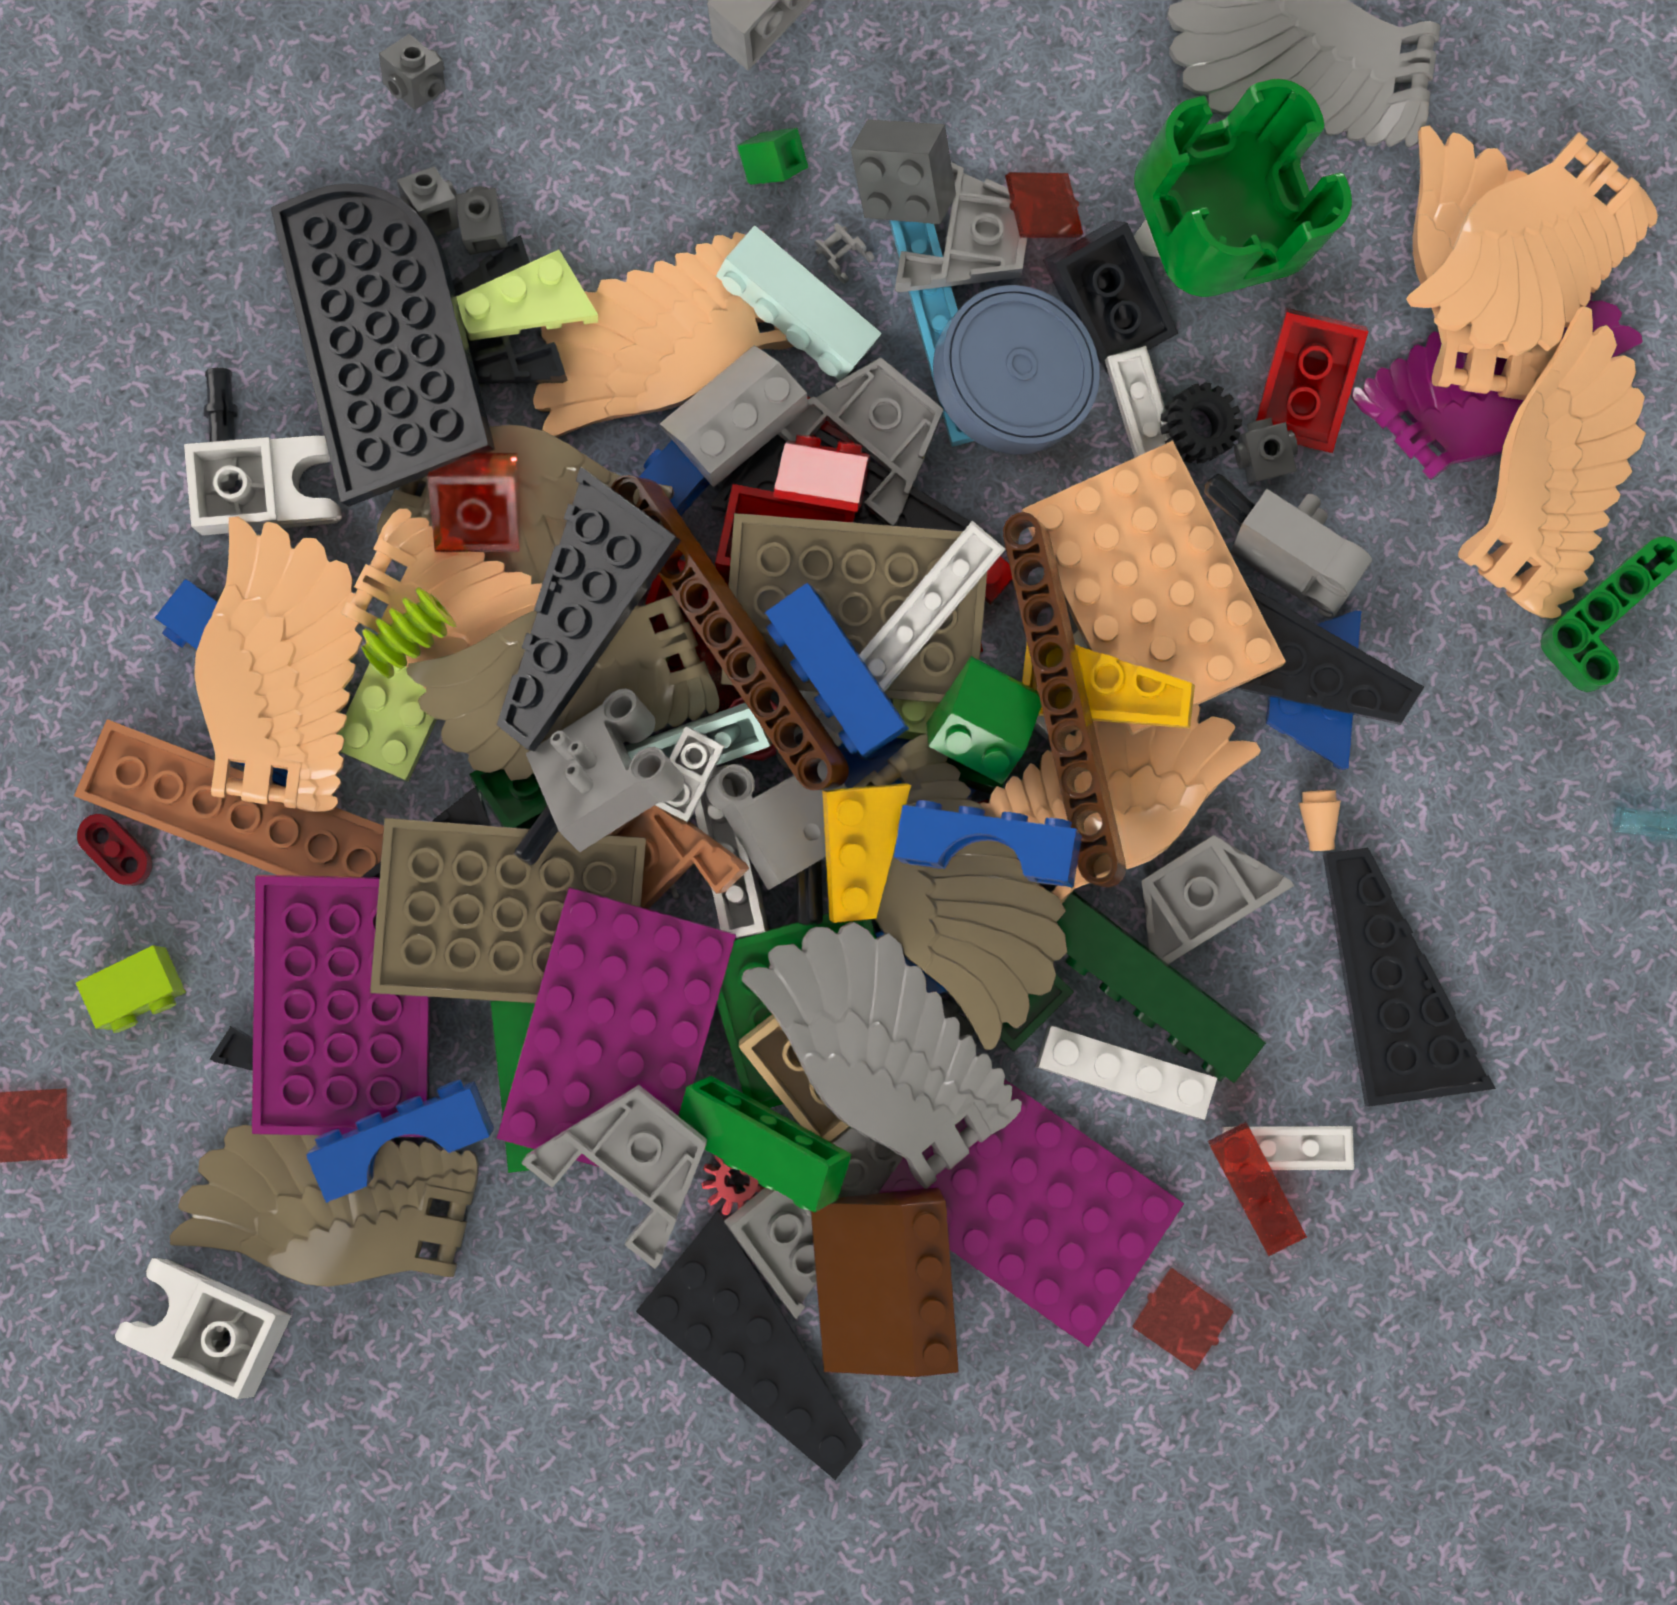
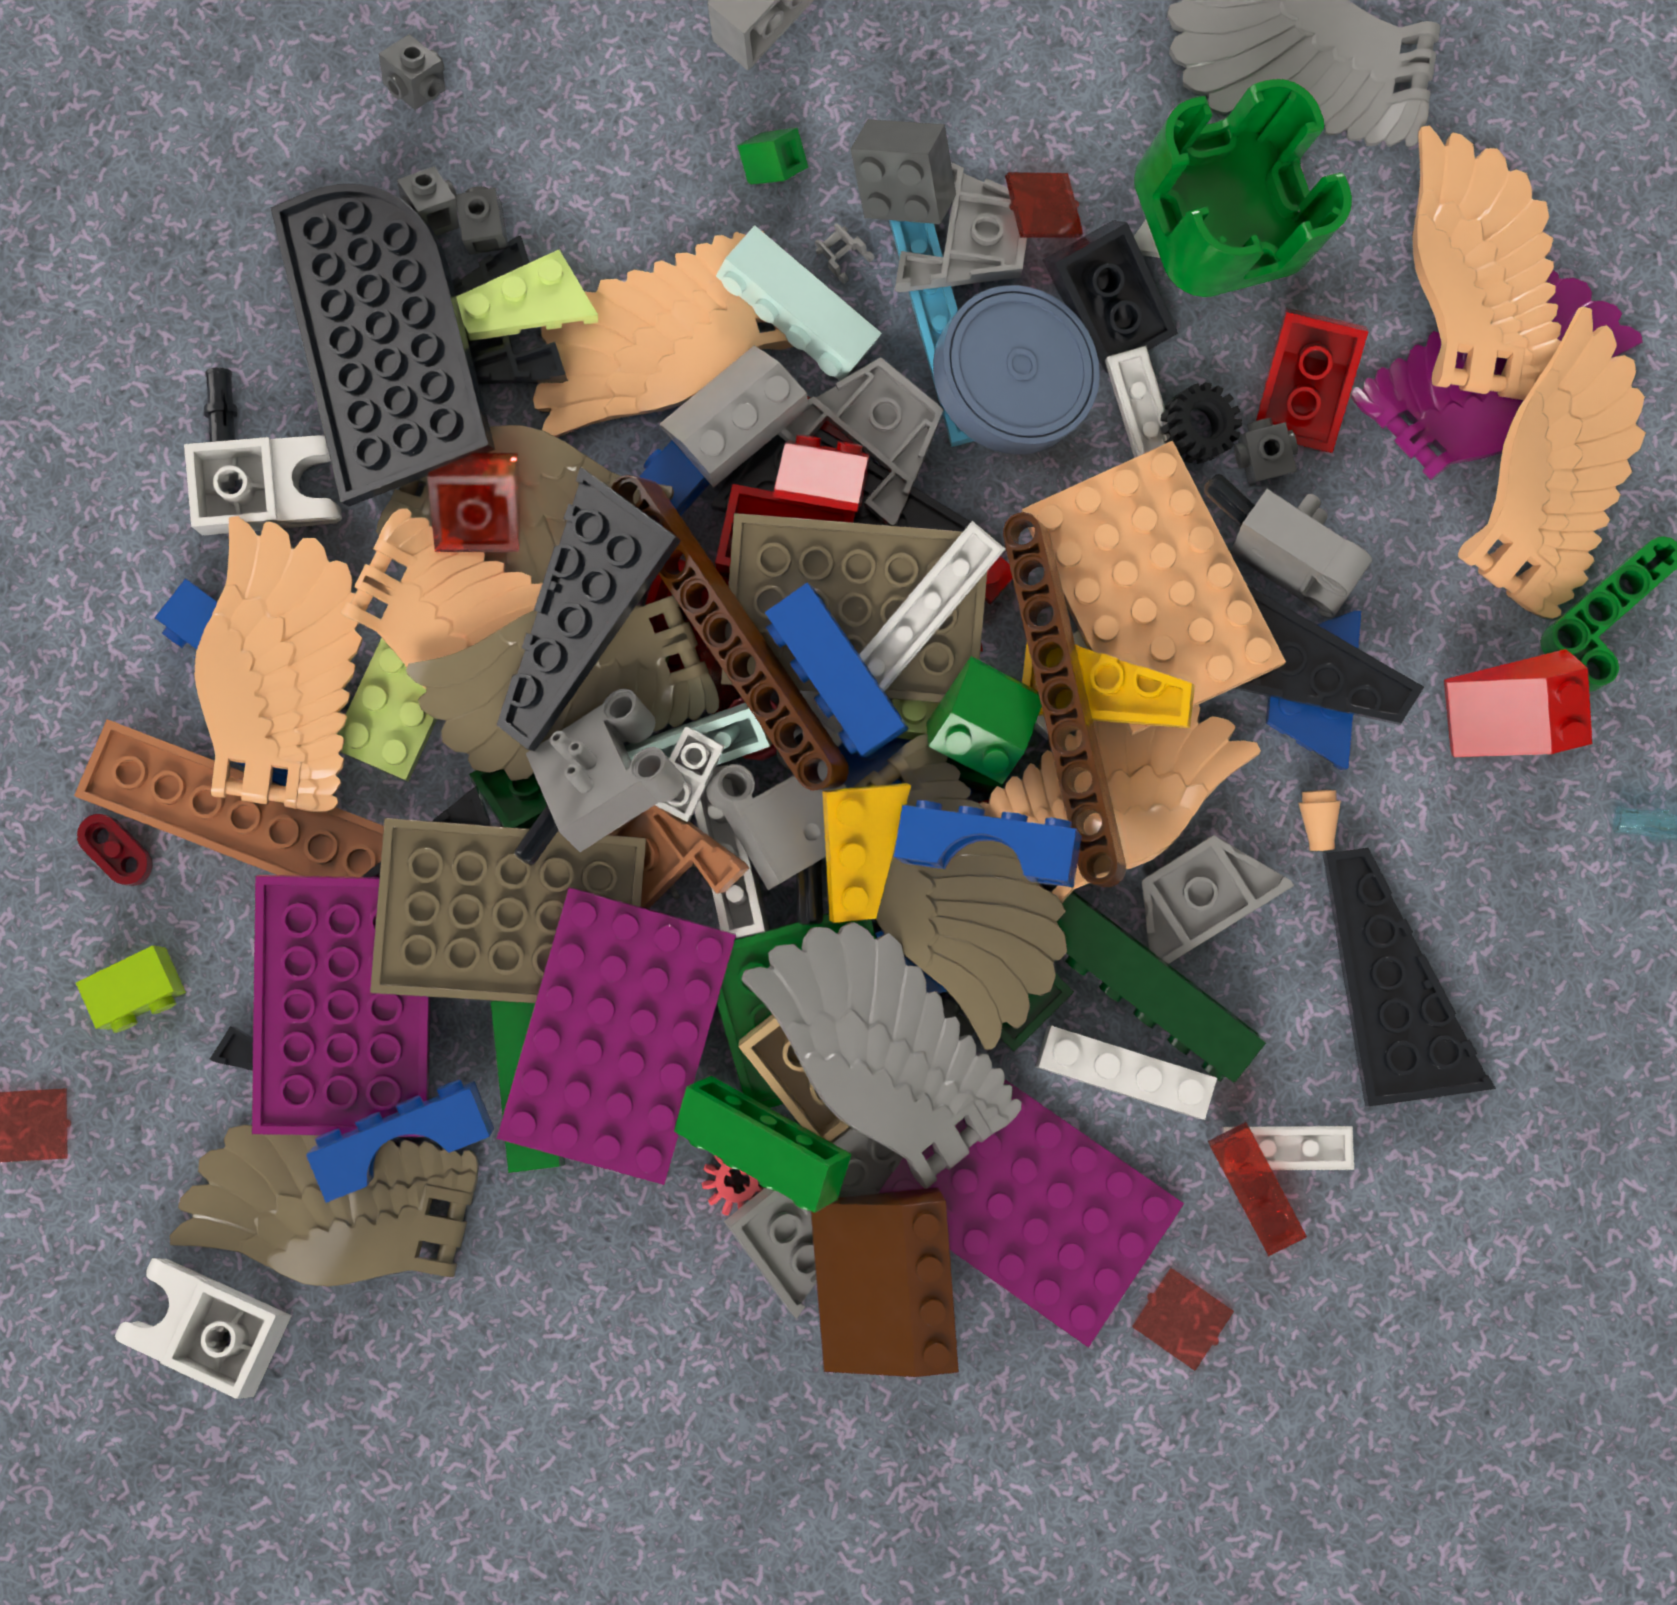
lime piece [361,587,457,678] -> none
light grey wing [521,1085,707,1269] -> none
black wing [636,1210,863,1480] -> none
light nougat animal [1406,132,1658,357] -> none
none -> slope [1444,649,1593,757]

